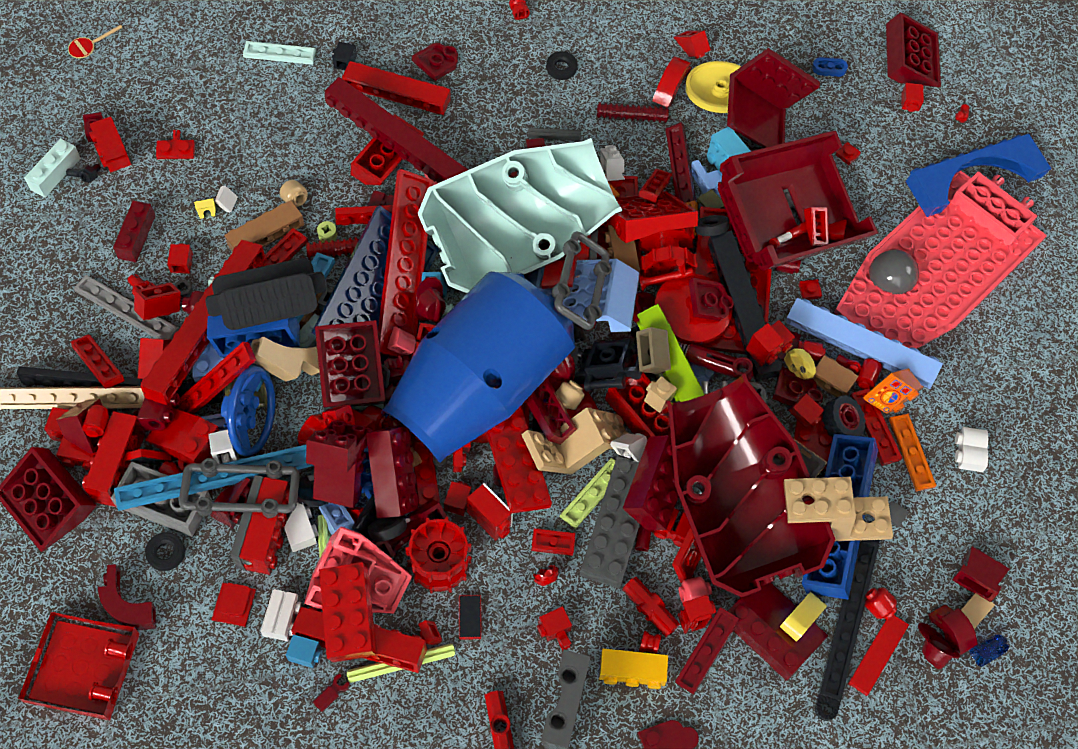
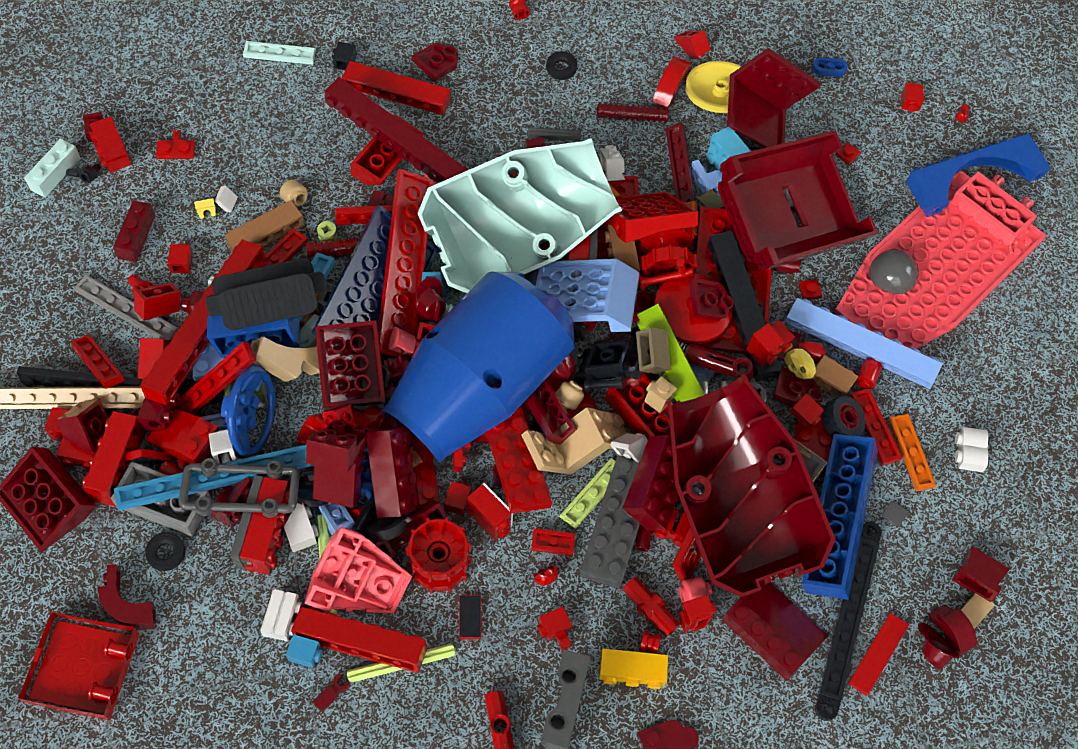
piece [68,25,122,58] -> none
red brick [82,405,109,437] -> none
dark grey bush [174,280,193,299] -> none
red piece [211,583,256,627] -> none
red brick [319,562,377,662] -> none
red plate [418,620,443,645] -> none
red piece [541,260,577,289] -> none
dark grey bar [551,231,612,330] -> none
red tile [638,168,672,203] -> none
dark red plate [675,607,740,695] -> none
black tyre [695,215,730,236] -> none
red piece [769,215,829,249] -> none
light yellow beam [780,592,827,642] -> none
tan bracket [784,477,893,541] -> none
red slope [804,207,829,246] -> none
red tile [808,220,847,241] -> none
red arm [835,354,861,374] -> none
orange slope [863,368,923,414] -> none
red head [865,587,897,620] -> none
dark red slope [886,12,941,87] -> none
clear blue piece [969,634,1009,667] -> none

